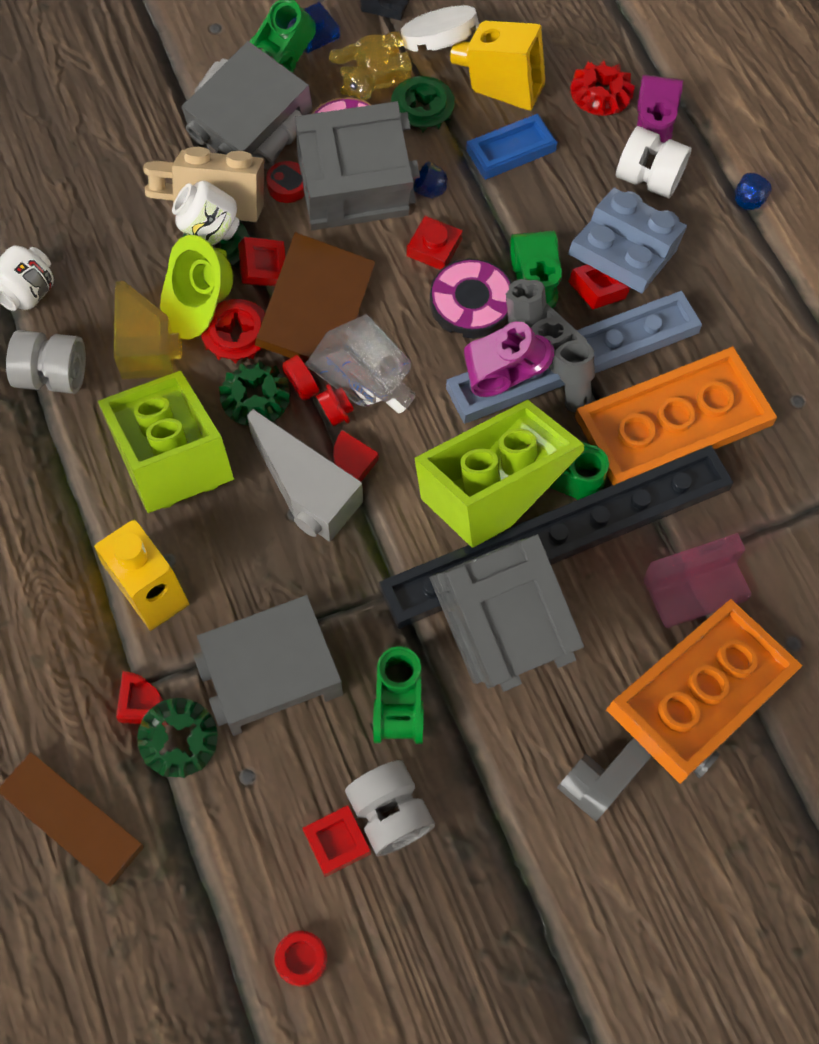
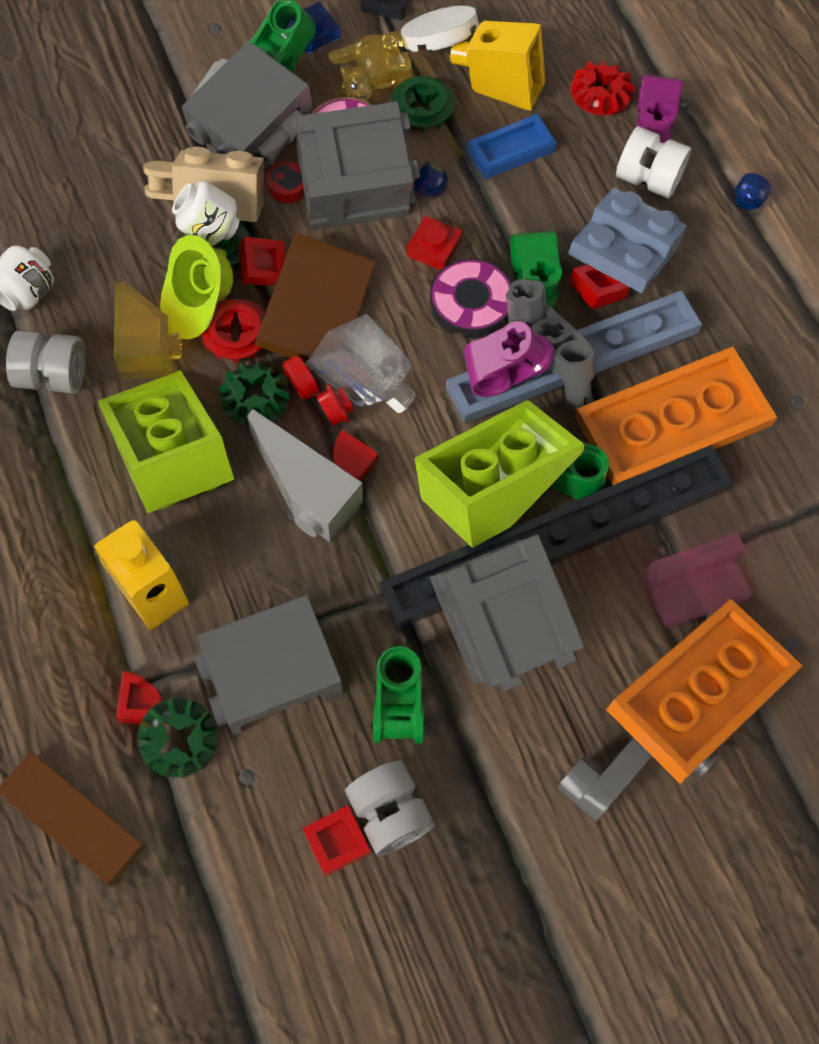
red tile [274,931,328,987] -> none

